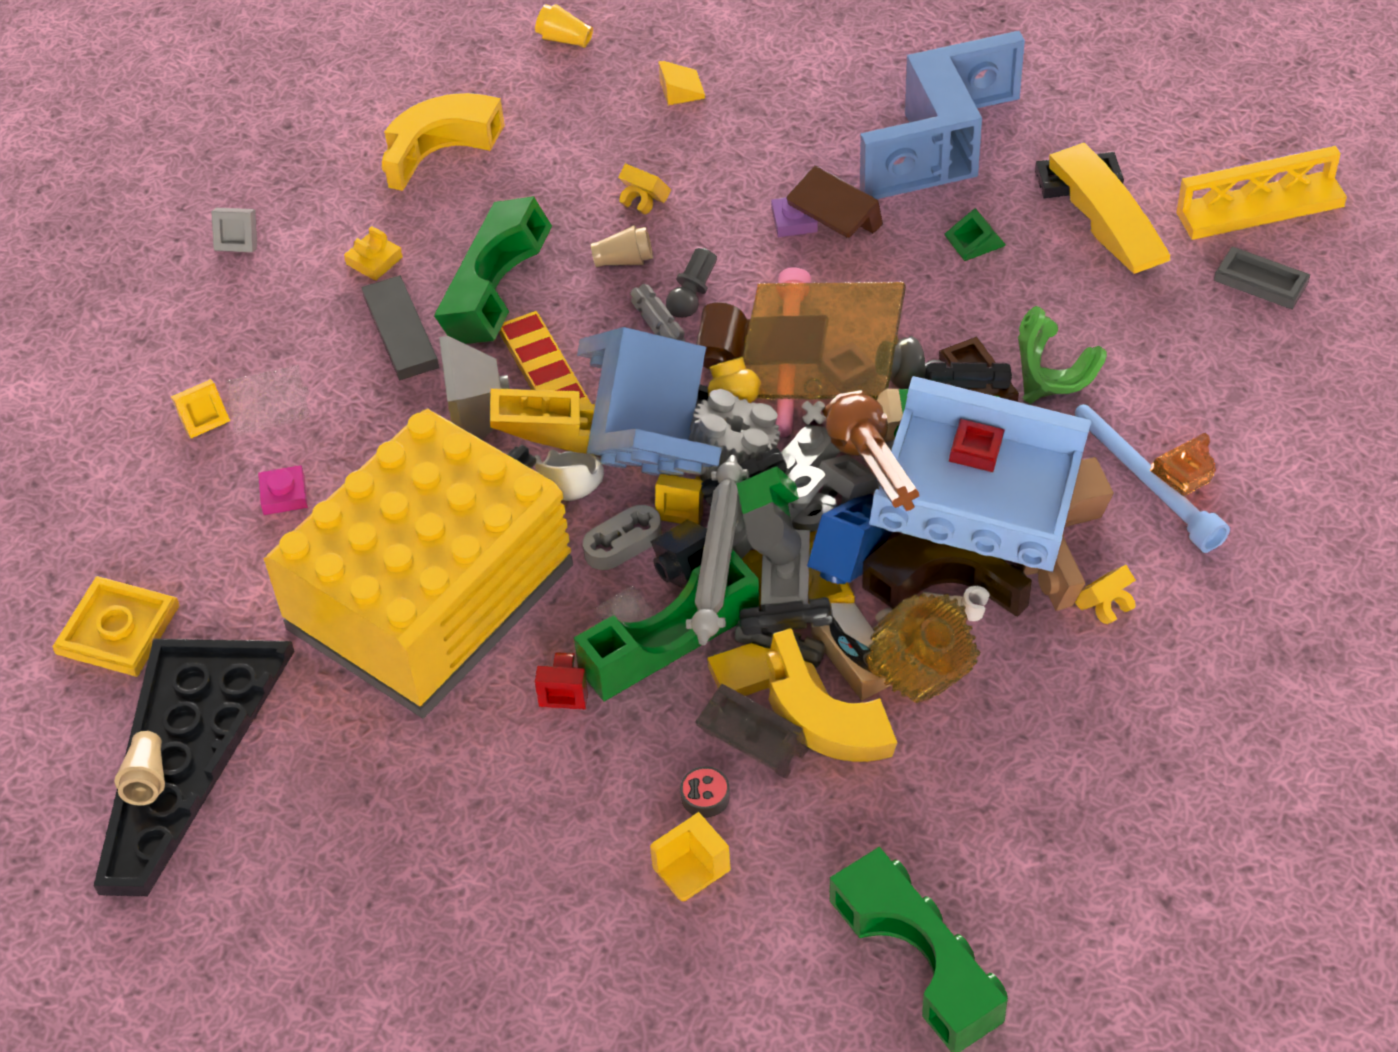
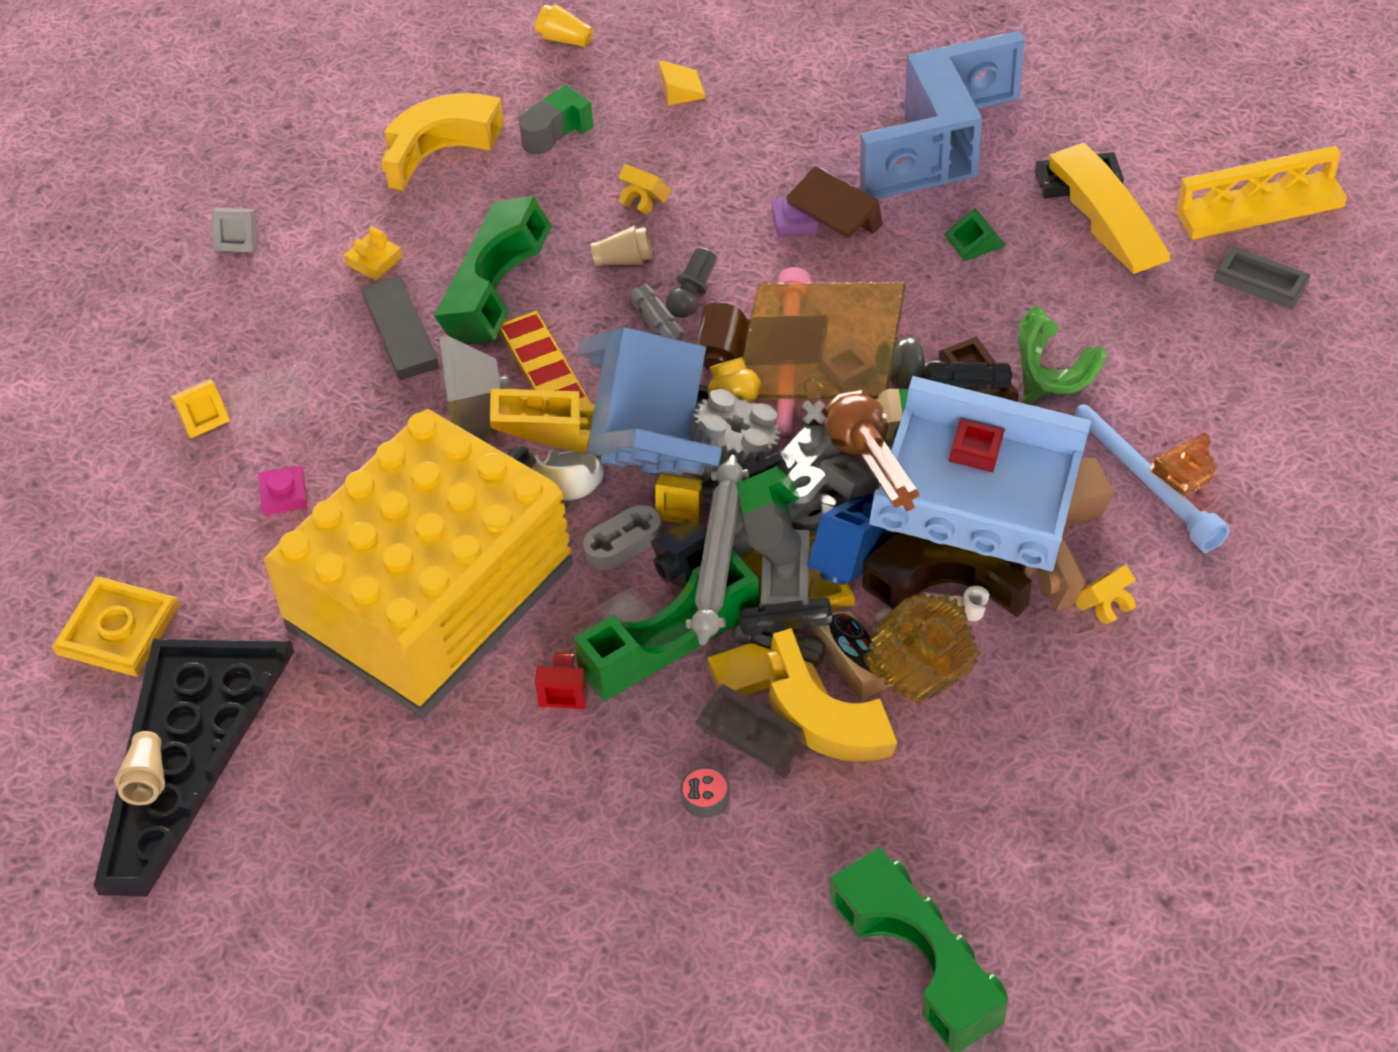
yellow panel [650,812,731,901] -> none
white sticker [831,603,890,658] -> none
none -> leg [519,84,594,154]

